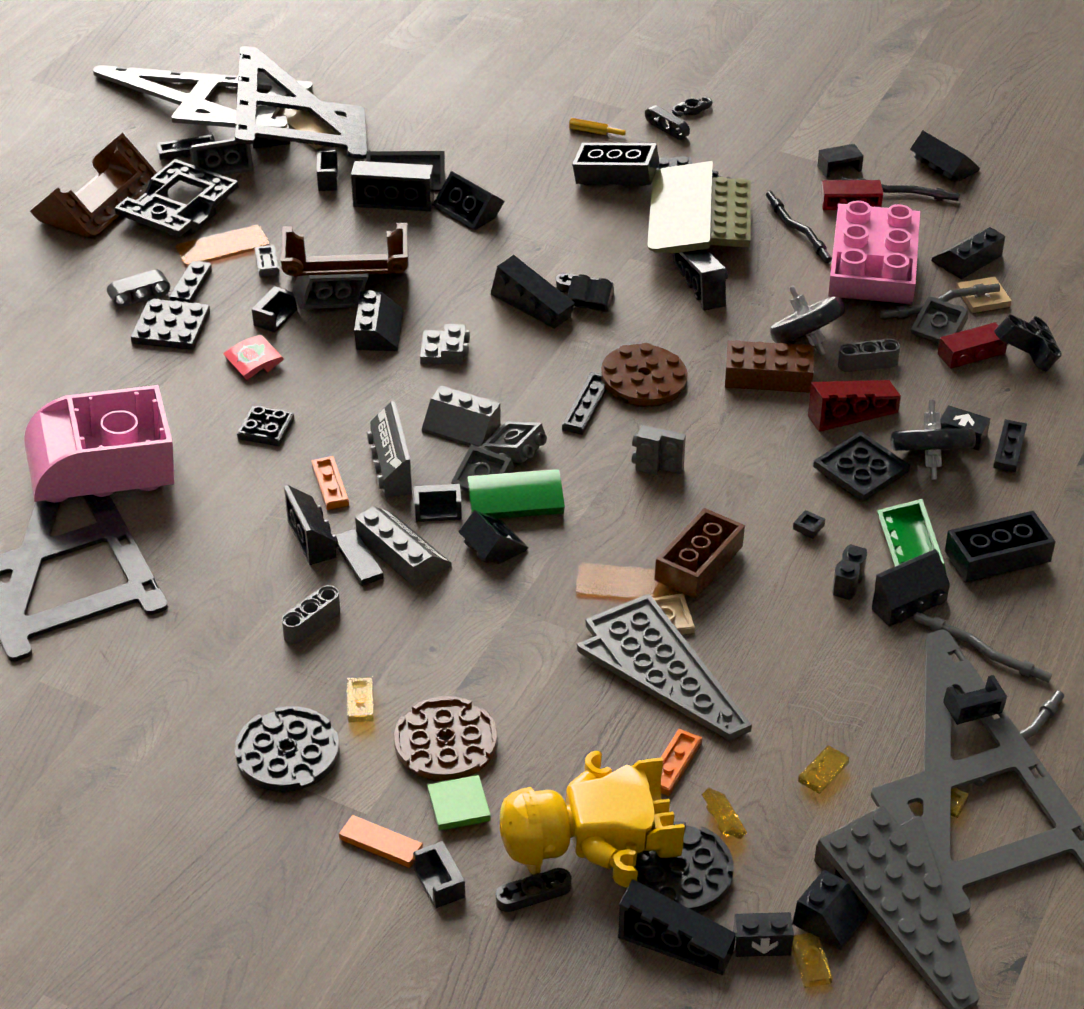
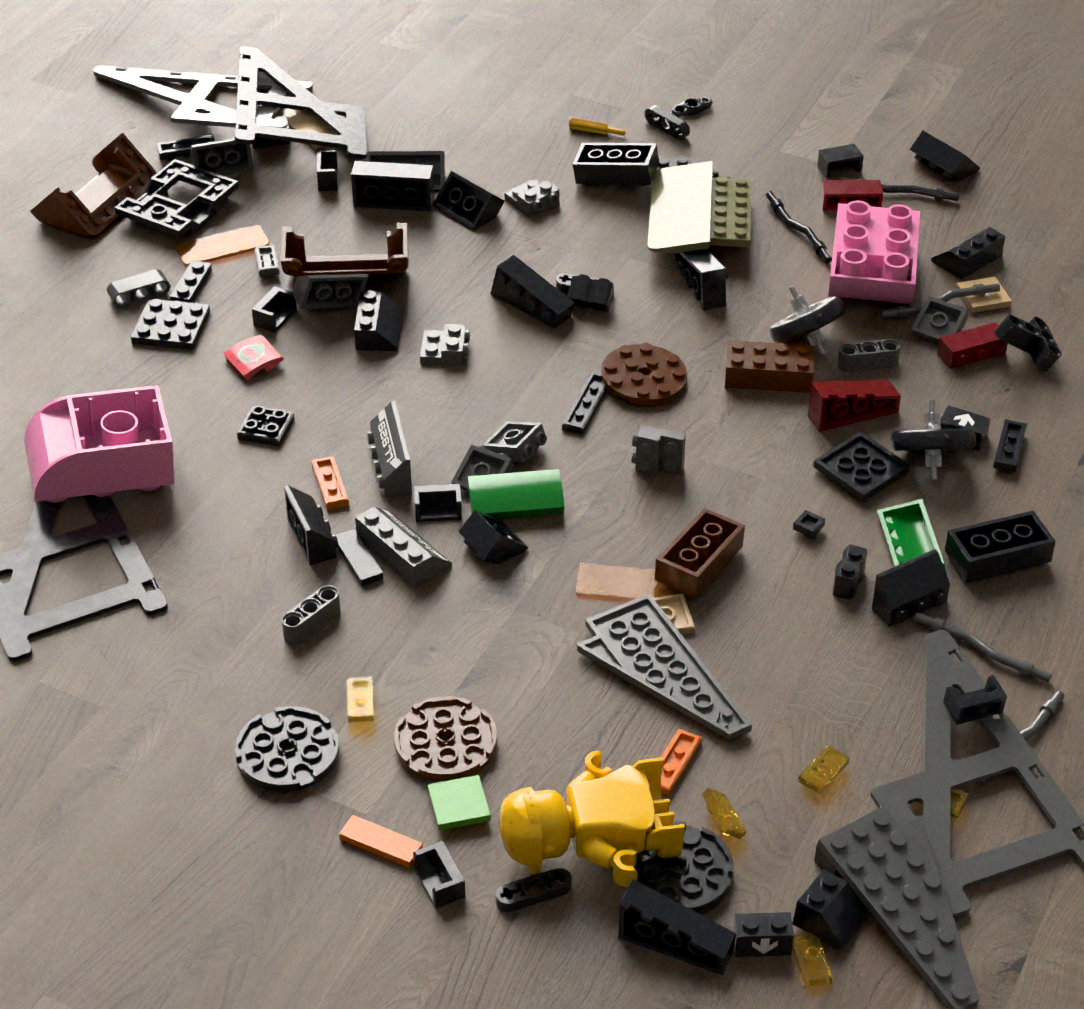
dark grey slope [422,386,501,447] -> none
none -> dark grey plate [504,178,560,217]

